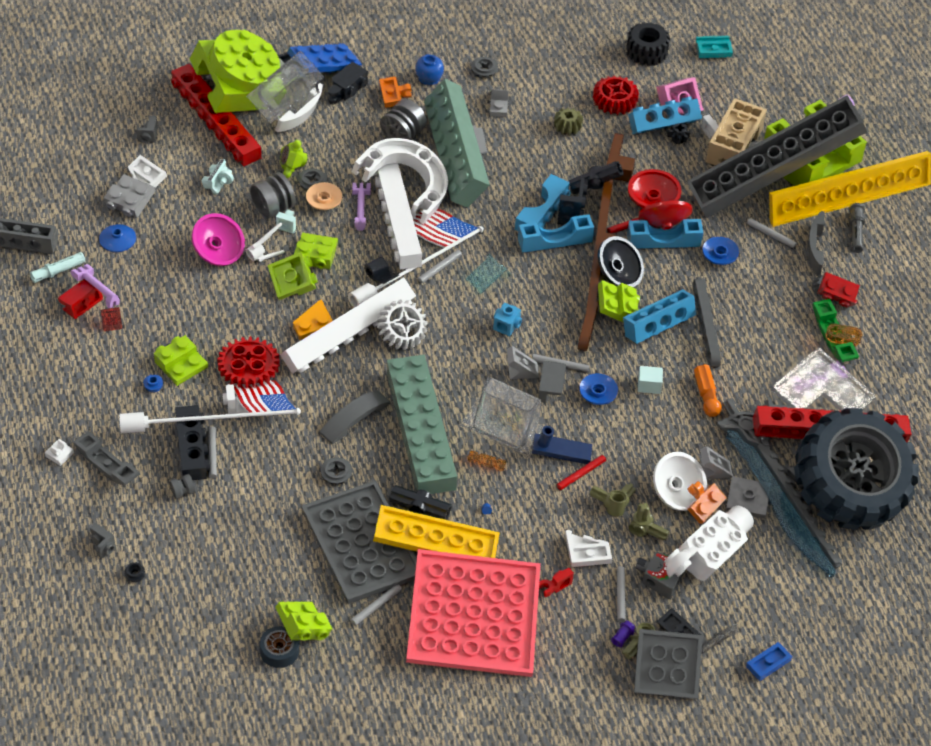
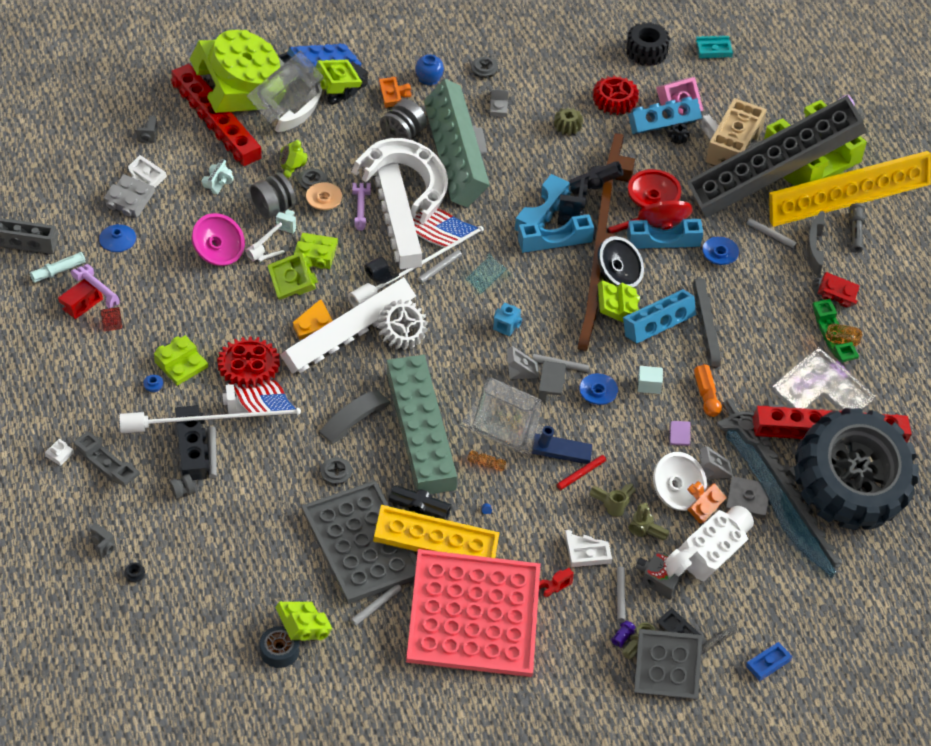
none -> lime plate [313,60,362,94]
none -> lavender slope [669,421,690,446]

